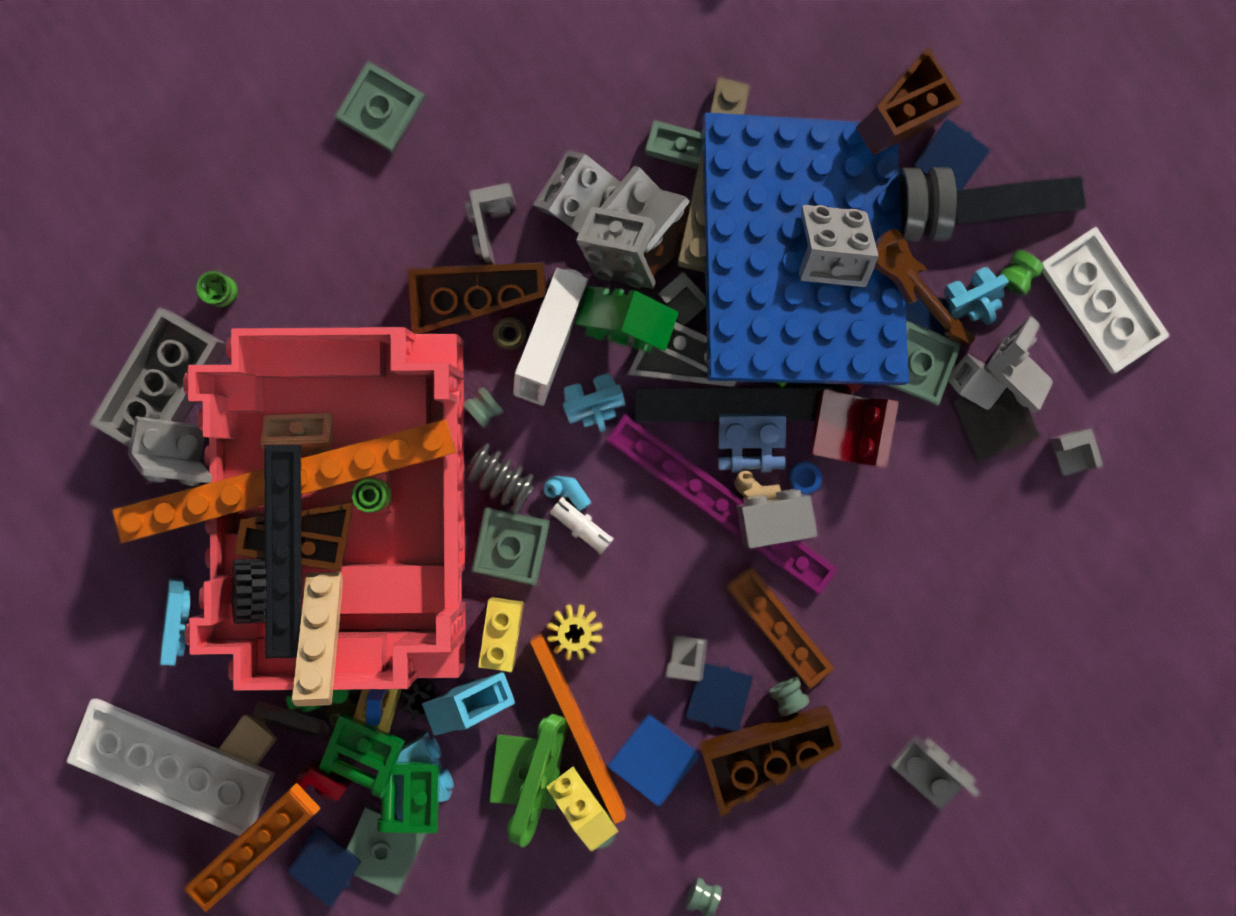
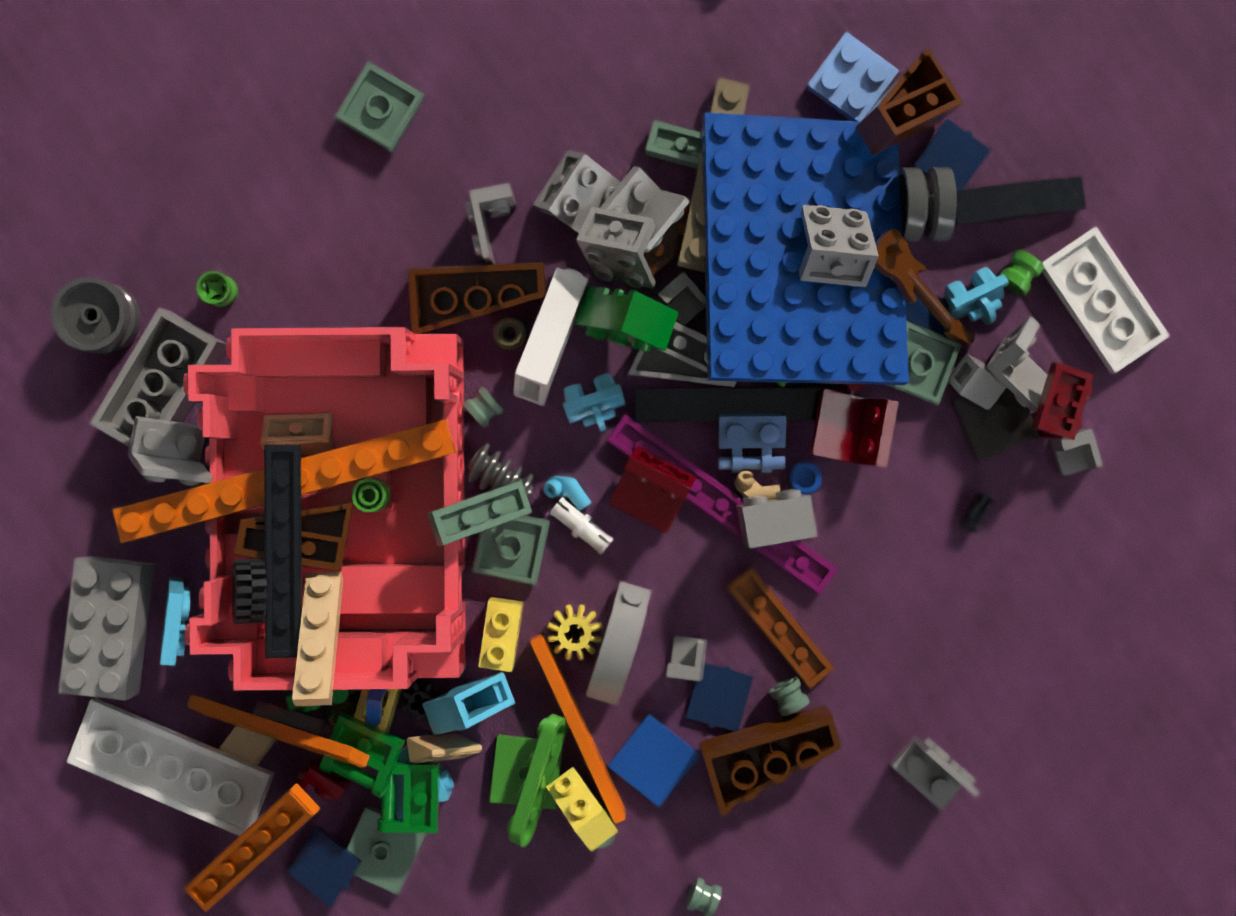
none -> dark grey wheel [51,277,141,354]
none -> light grey brick [58,556,155,701]
none -> orange tile [187,694,370,768]
none -> tan slope [407,733,482,763]
none -> sand green plate [427,480,532,546]
none -> light grey arch [585,581,652,706]
none -> dark red bracket [609,446,696,533]
none -> light blue plate [806,32,899,122]
none -> black piece [960,493,995,533]
none -> dark red bracket [1031,362,1094,440]

